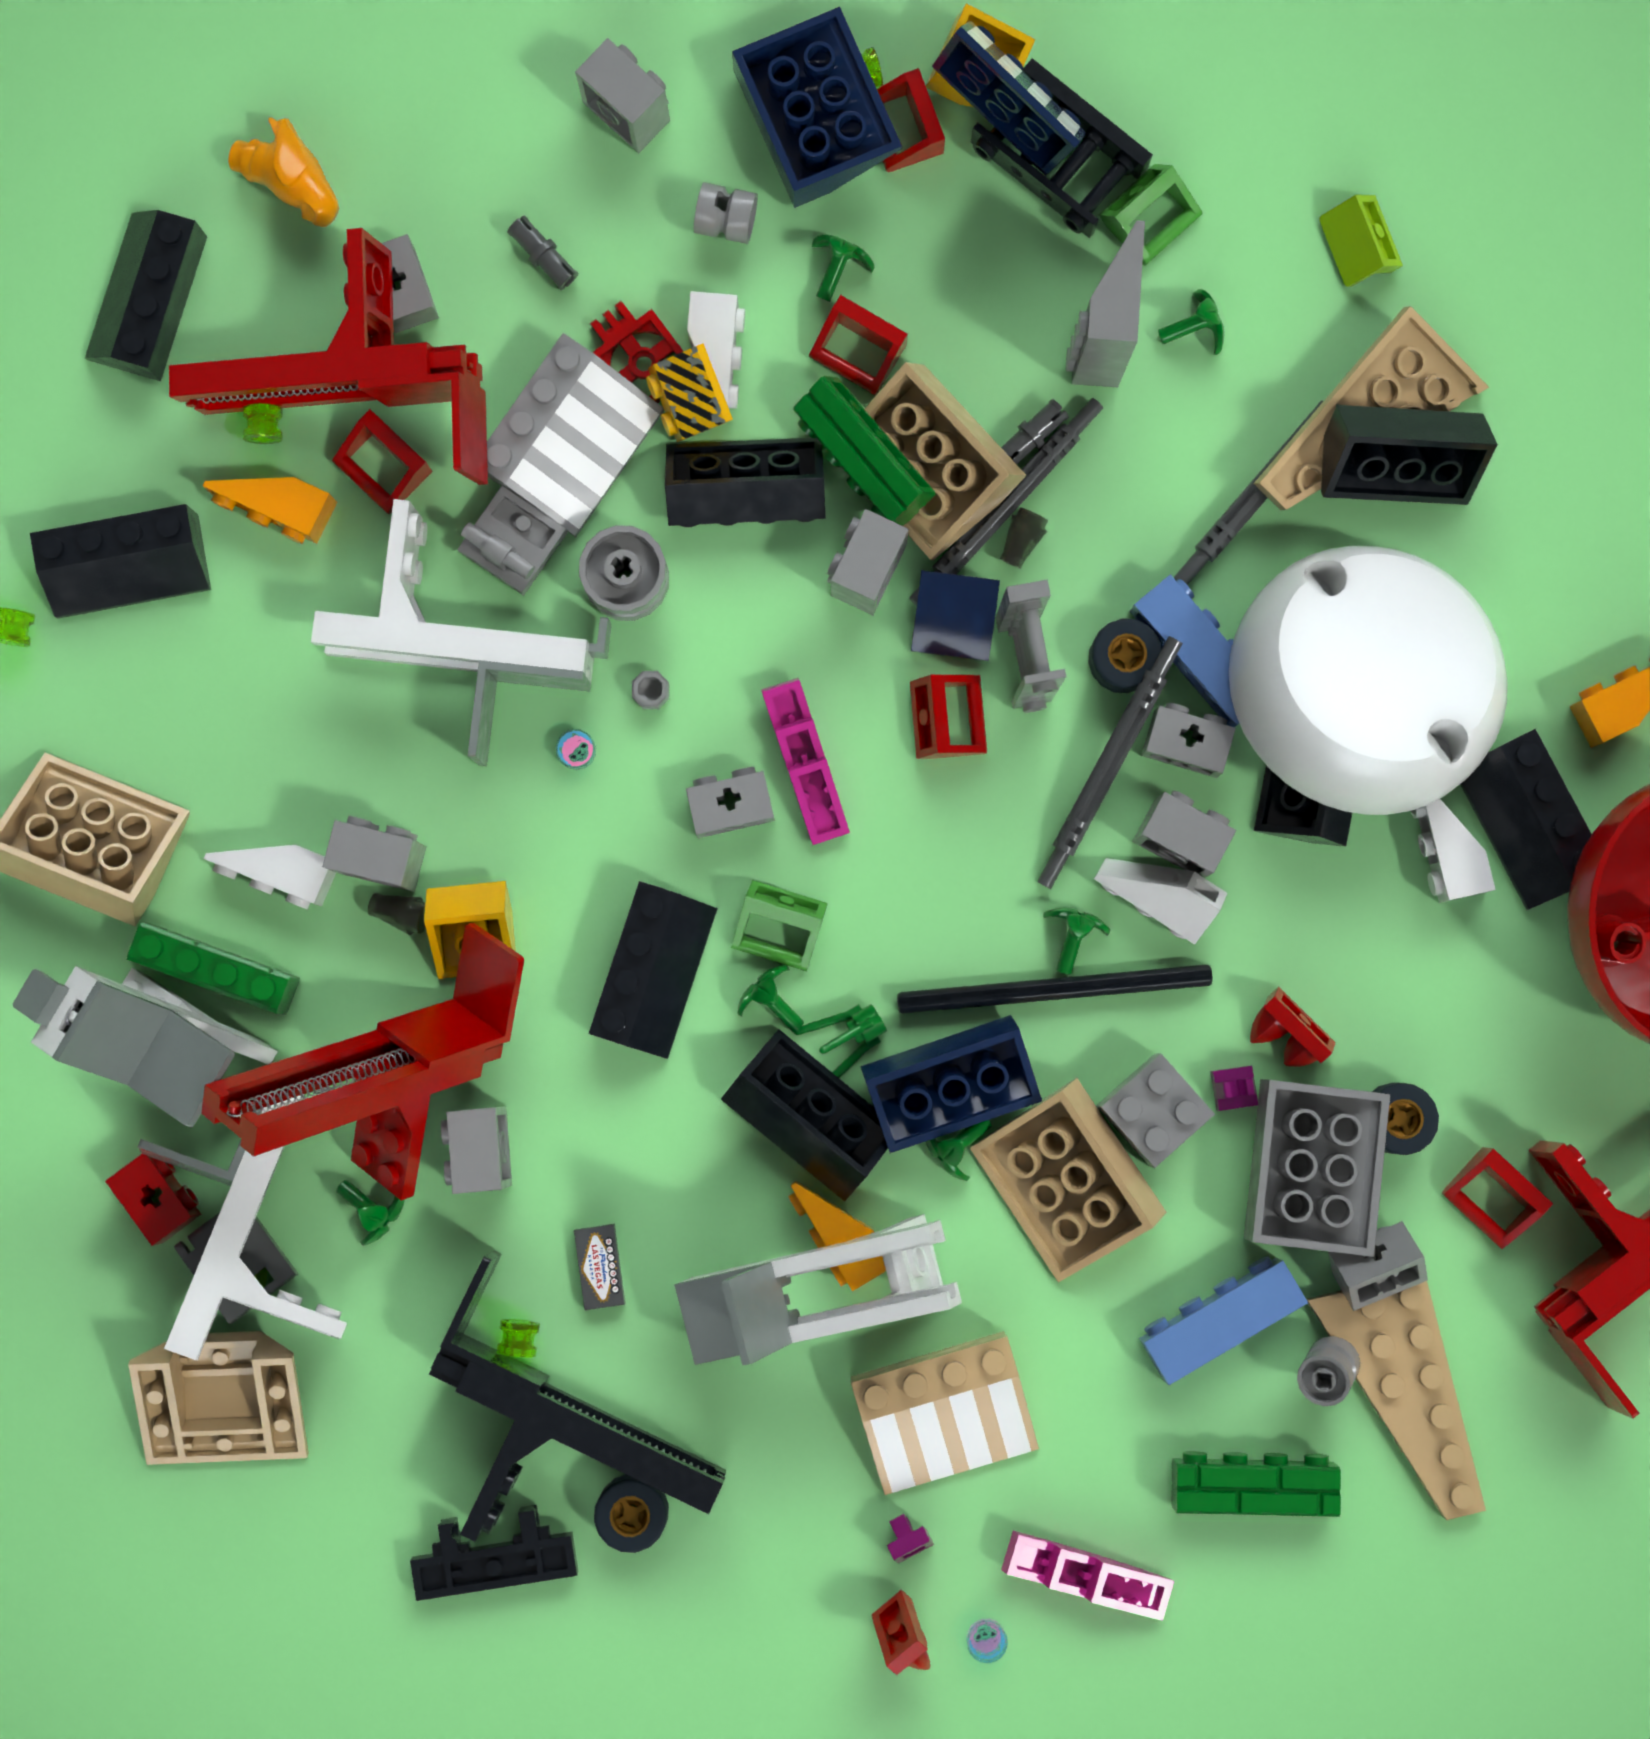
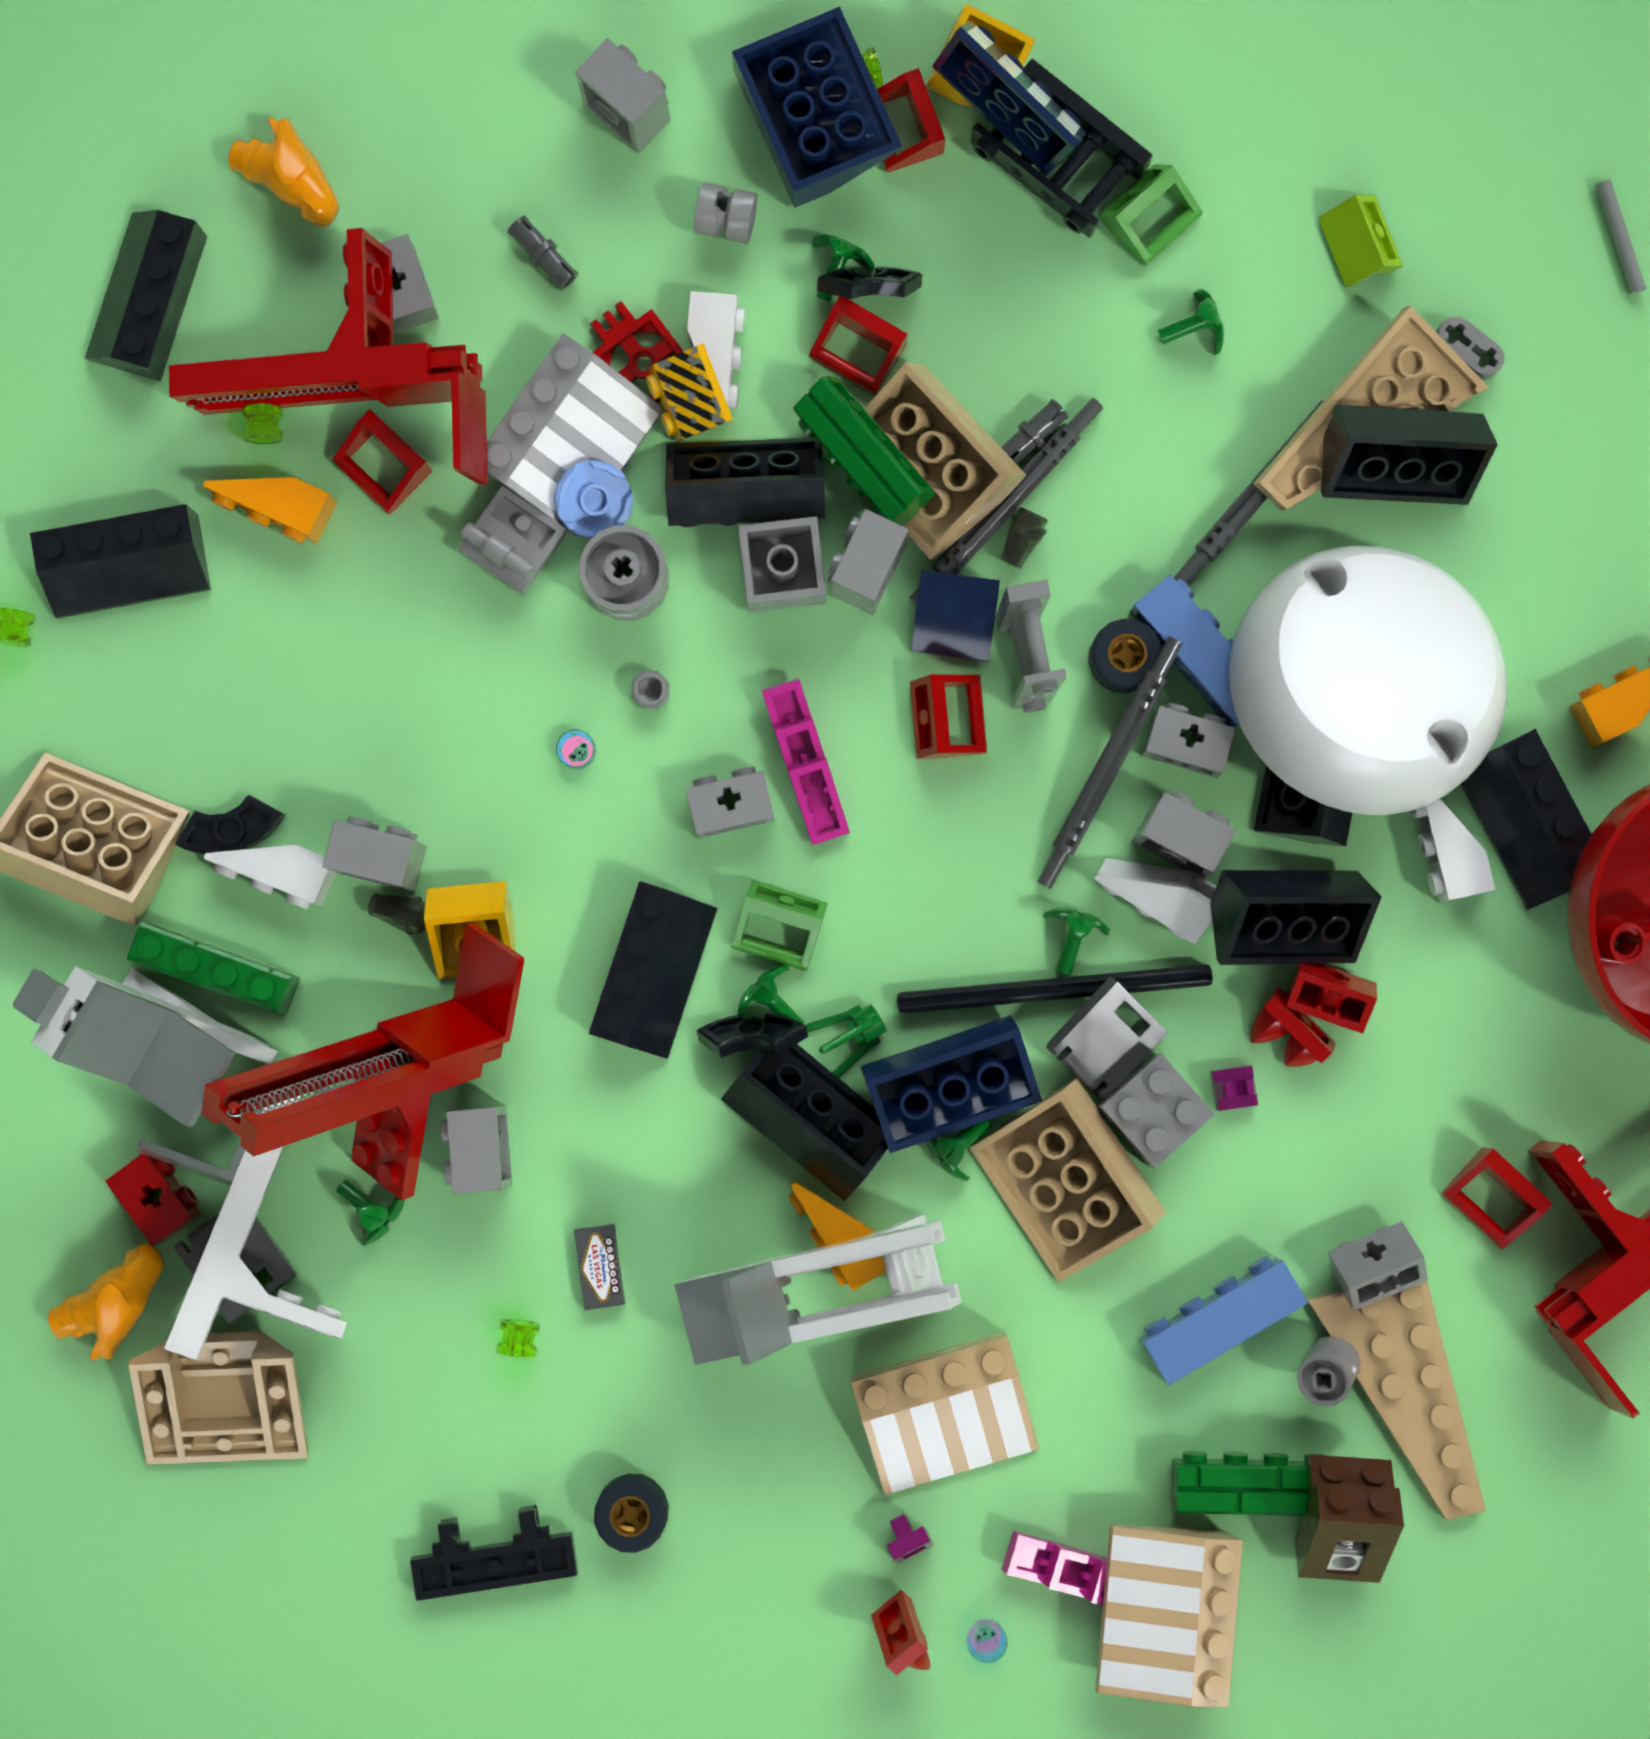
white piece [311,499,611,766] -> none
black piece [429,1251,726,1542] -> none
light grey slope [1066,220,1145,388] -> none
light grey slope [1244,1079,1390,1257] -> none
black wheel [1372,1083,1439,1155] -> none
none -> light orange animal [48,1244,165,1360]
none -> black tile [176,795,286,855]
none -> light blue tile [554,460,633,539]
none -> black tile [696,1013,808,1058]
none -> light grey brick [738,516,827,613]
none -> black tile [817,267,923,300]
none -> container [1046,977,1168,1100]
none -> slope [1095,1525,1243,1707]
none -> black slope [1210,870,1382,965]
none -> red brick [1286,964,1377,1034]
none -> reddish brown brick [1295,1454,1404,1583]
none -> light grey beam [1436,317,1504,380]
none -> light grey bar [1595,179,1646,295]

